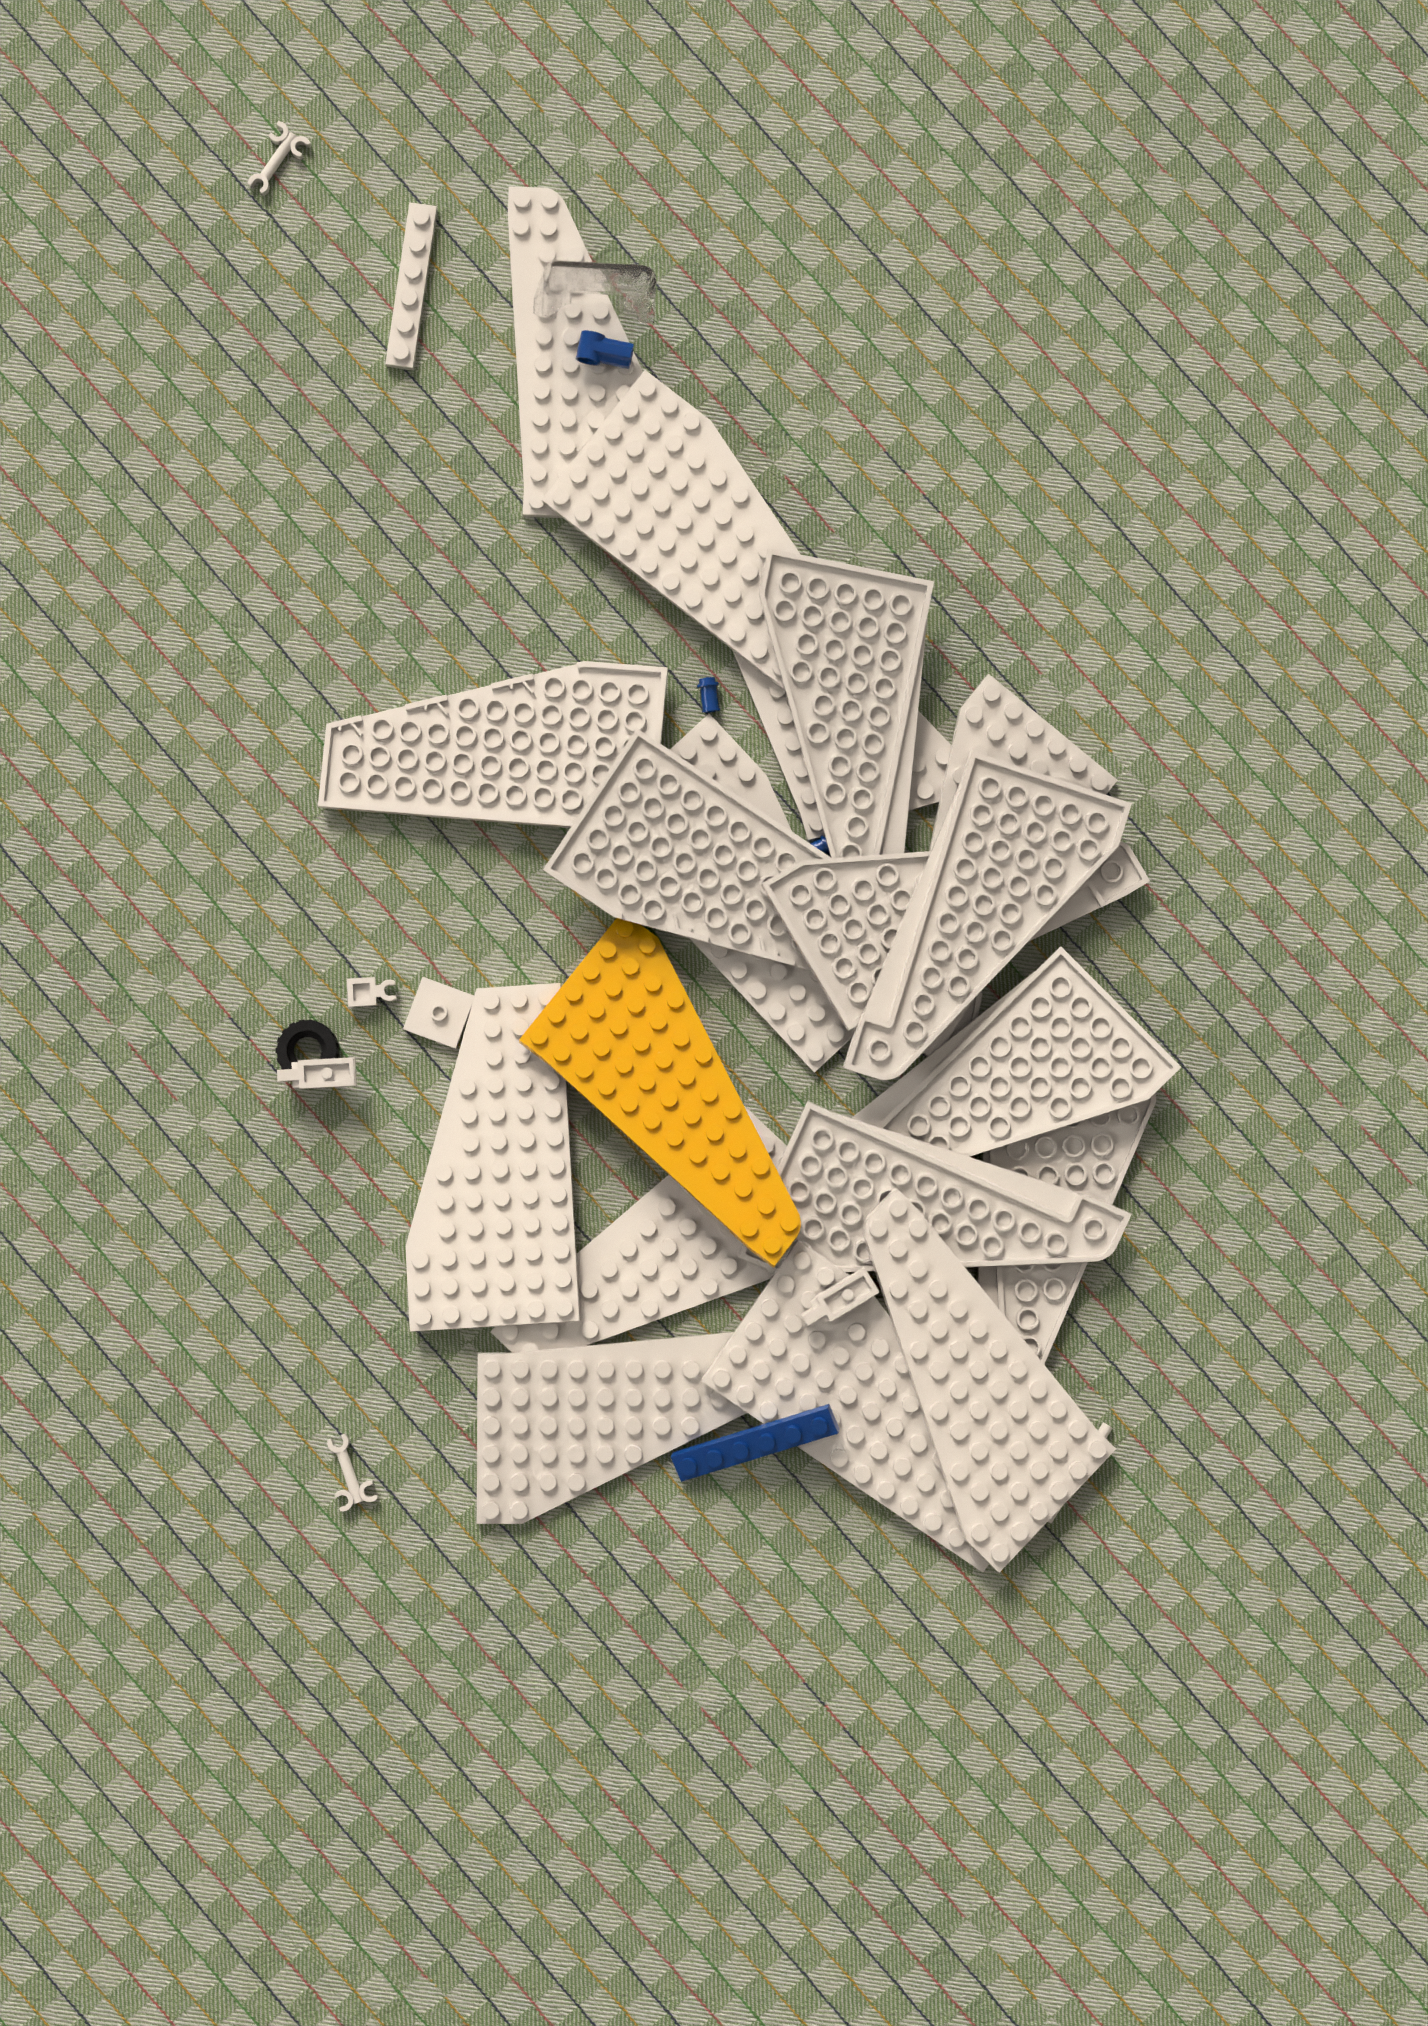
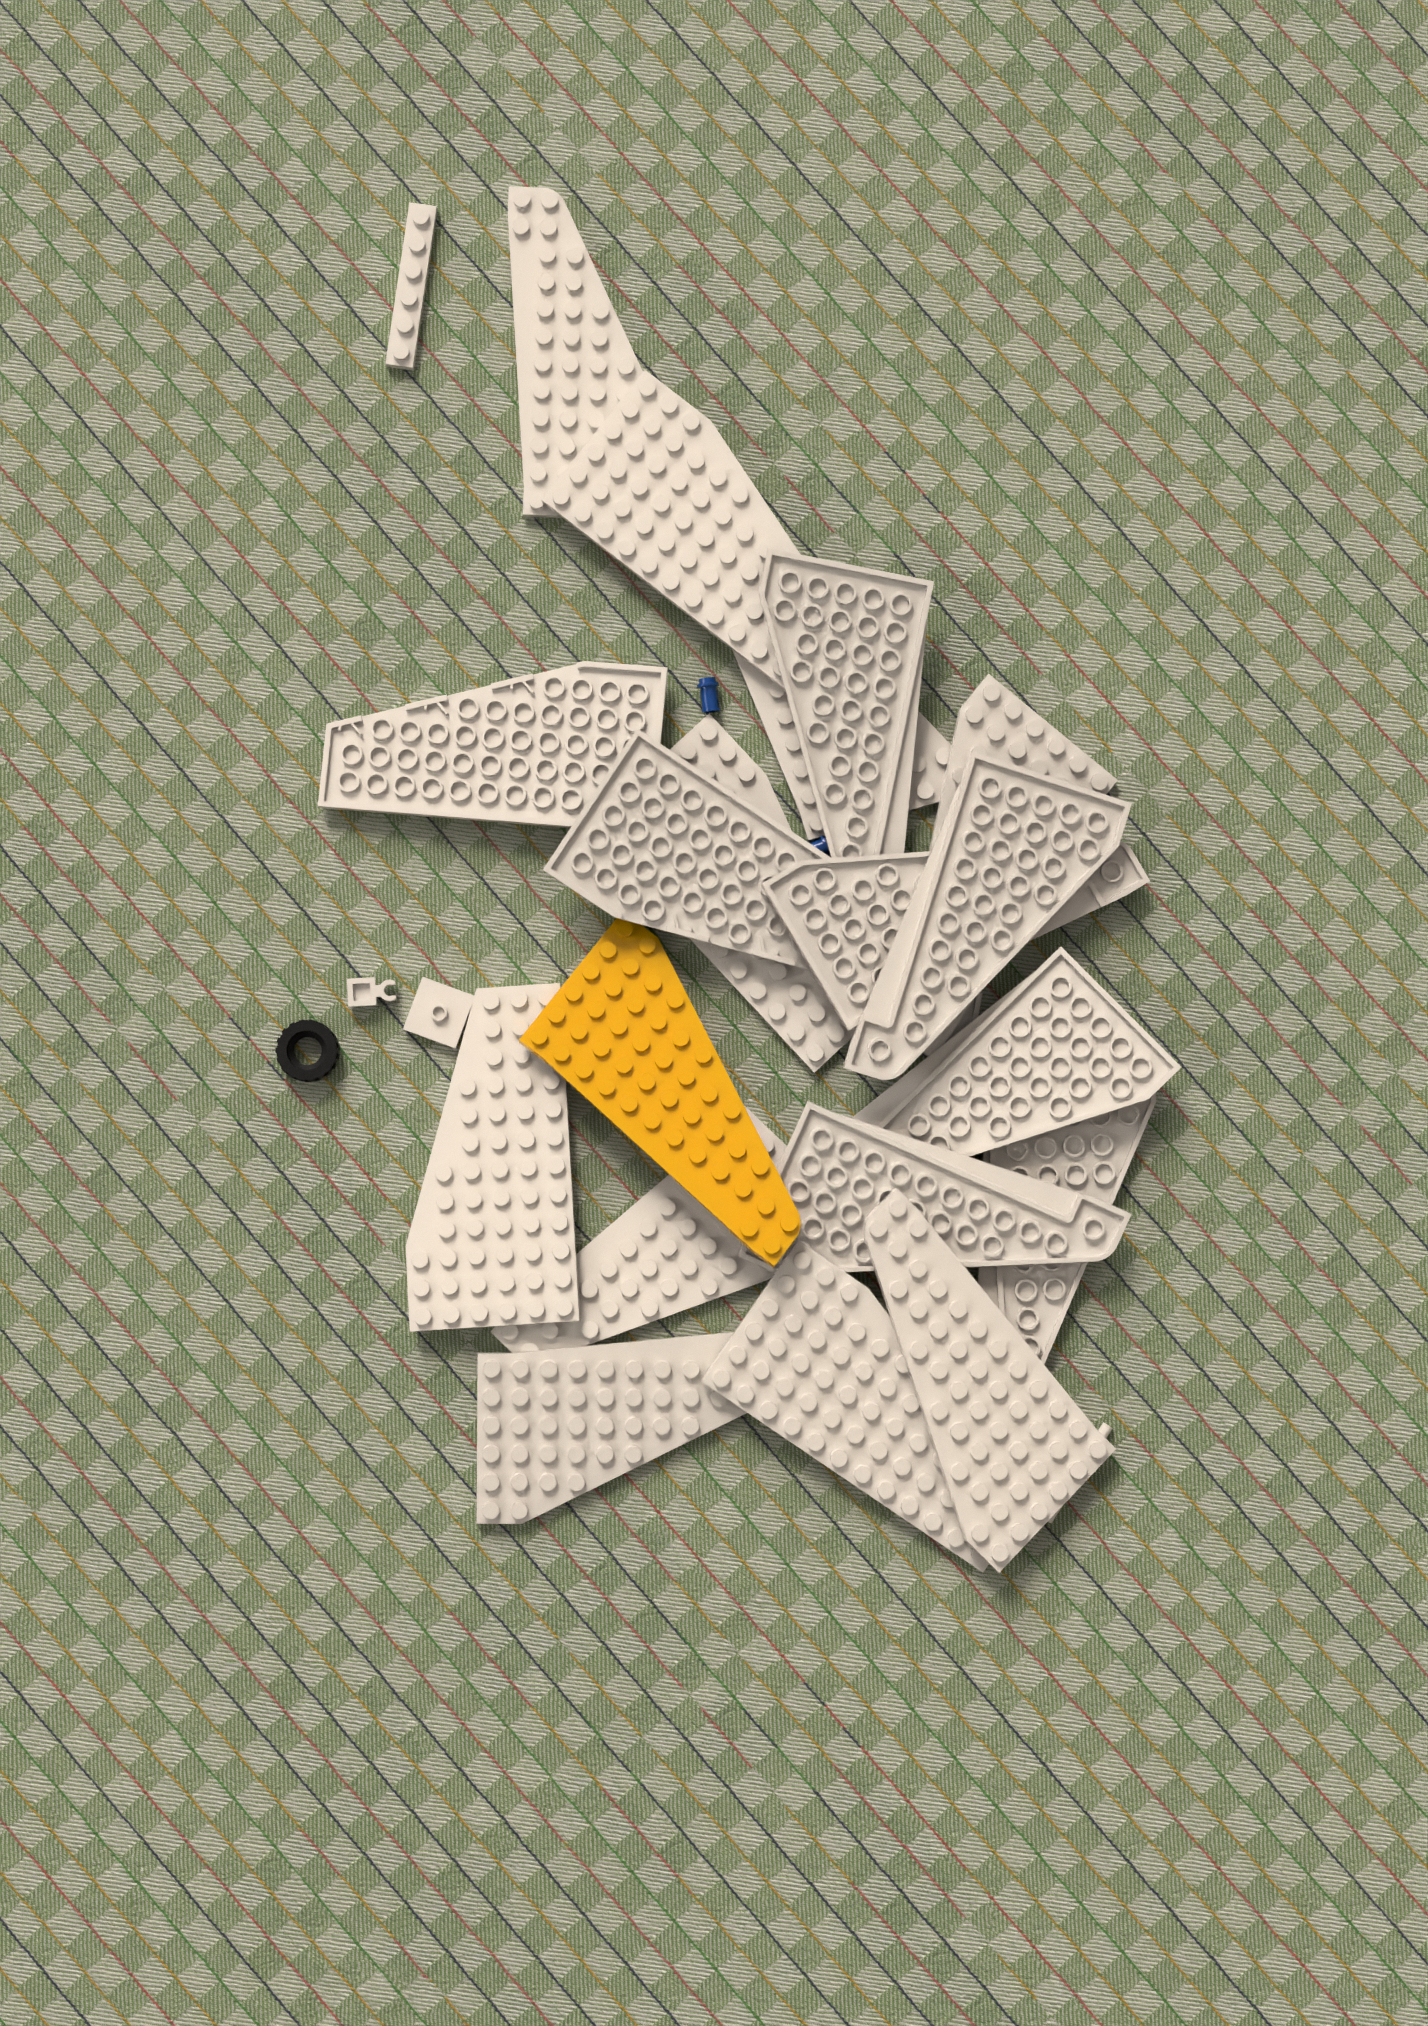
white bar [248,121,311,196] -> none
white hinge [277,1057,357,1089] -> none
white bar [327,1433,379,1511] -> none
clear windscreen [533,260,656,324] -> none
blue piece [575,330,634,369] -> none
blue plate [671,1404,840,1482] -> none
white hinge [801,1267,879,1326] -> none

